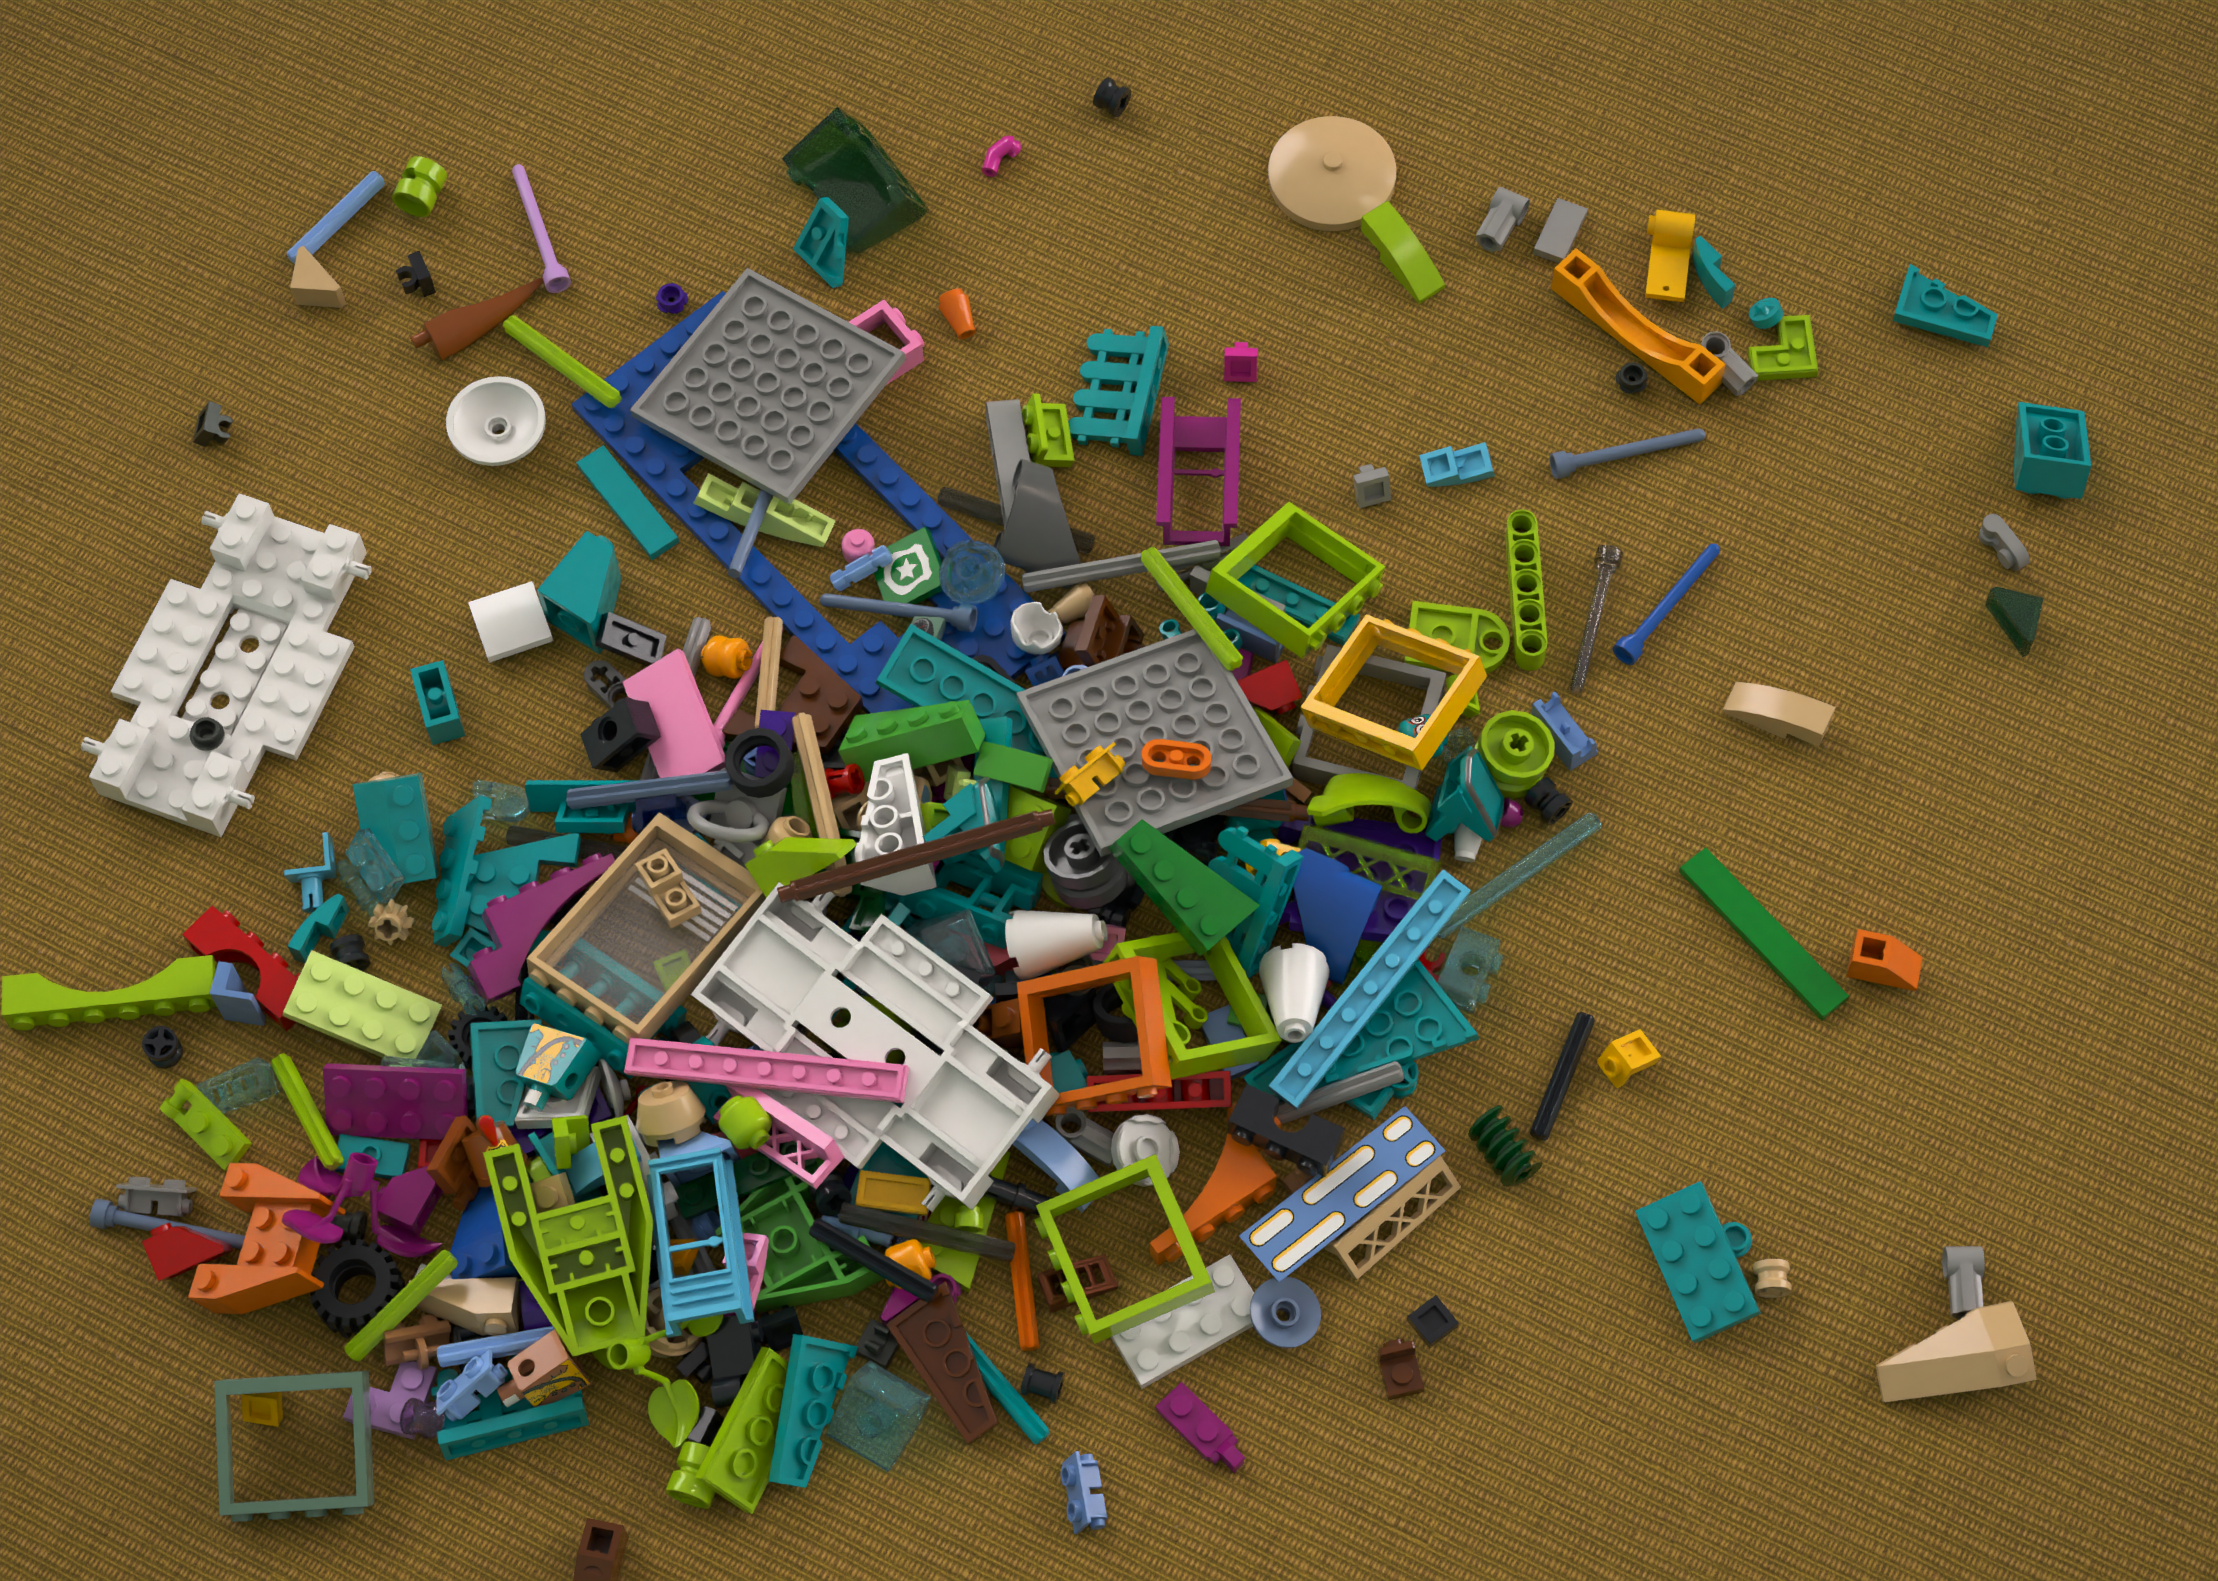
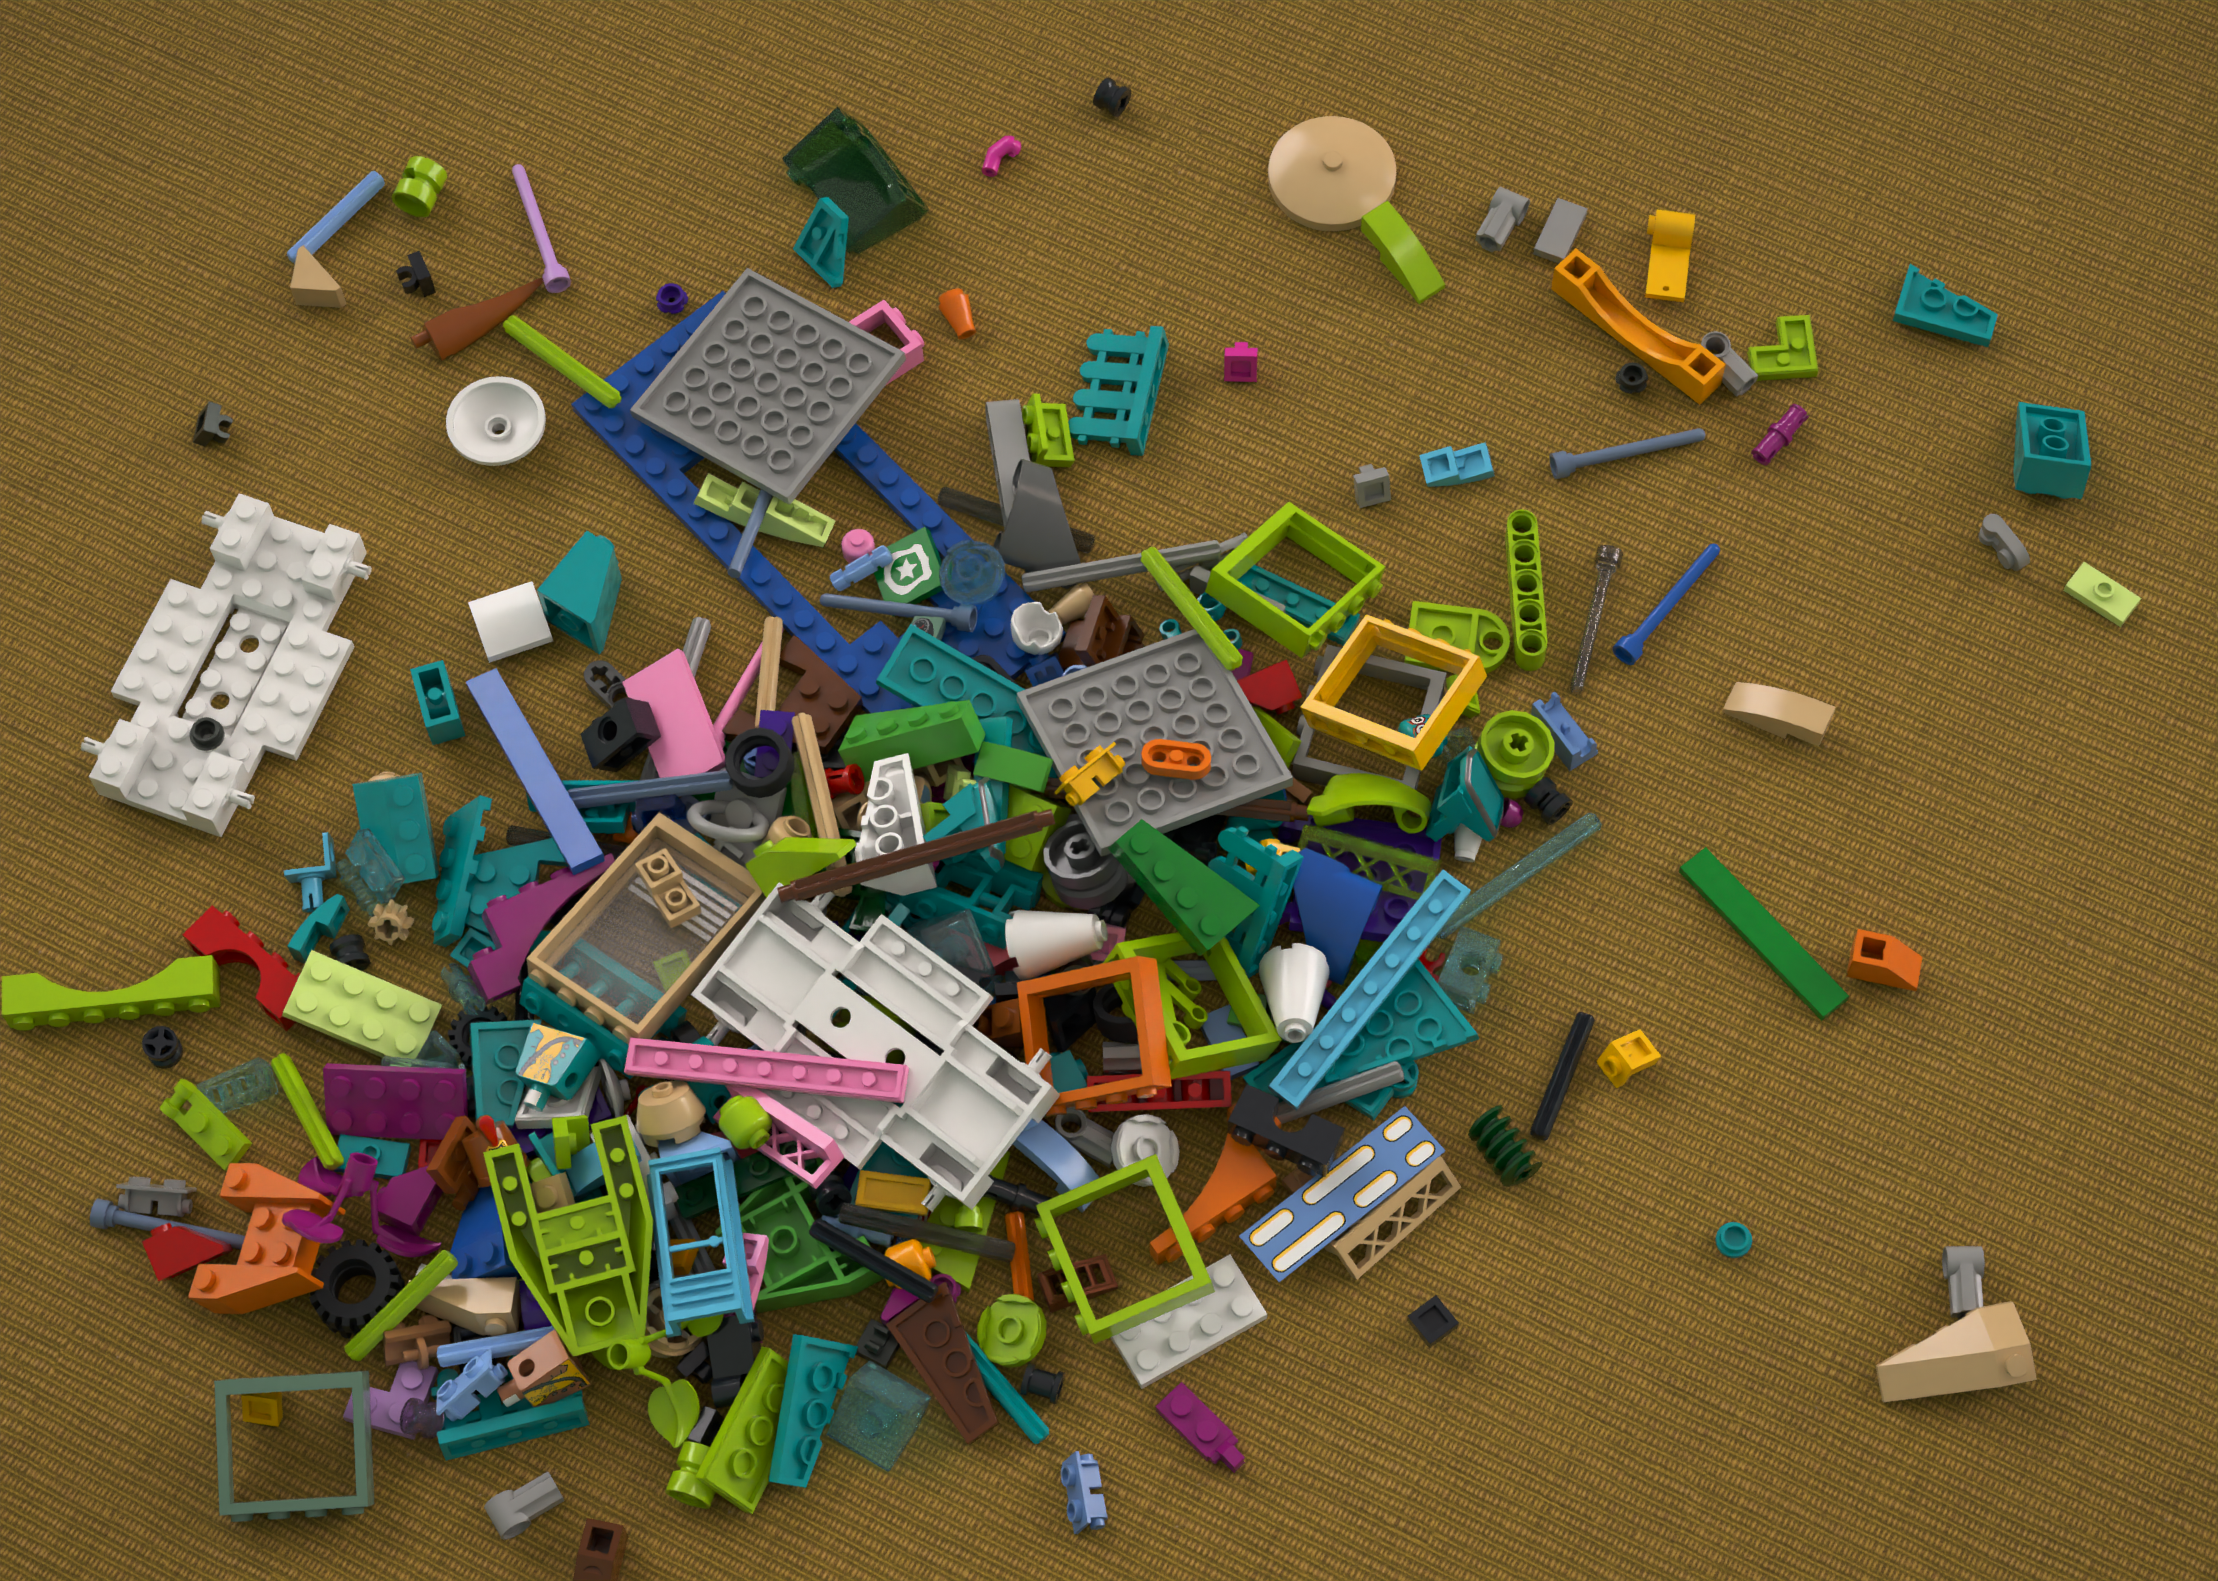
medium blue panel [210,961,266,1026] -> none
pearl dark grey wheel [331,1208,368,1245] -> none
clear light blue plate [472,780,530,822] -> none
teal tile [576,445,679,560] -> none
plate [595,612,667,667] -> none
medium blue plate [691,1210,721,1240] -> none
light orange piece [701,635,753,679] -> none
black tile [759,1305,803,1352] -> none
magenta piece [1156,397,1241,546] -> none
medium blue panel [1216,608,1285,663] -> none
sand blue dish [1250,1277,1321,1348] -> none
reddish brown bracket [1377,1339,1424,1400] -> none
teal plate [1635,1181,1761,1344] -> none
teal slope [1692,235,1735,309] -> none
teal tile [1749,298,1784,329] -> none
tan wheel [1753,1259,1792,1298] -> none
clear green slope [1985,586,2044,657] -> none
none -> tile [466,668,605,875]
none -> light grey piece [484,1472,565,1540]
none -> lime tile [977,1294,1047,1368]
none -> magenta pin [1751,404,1809,466]
none -> yellowish green plate [2063,562,2141,627]

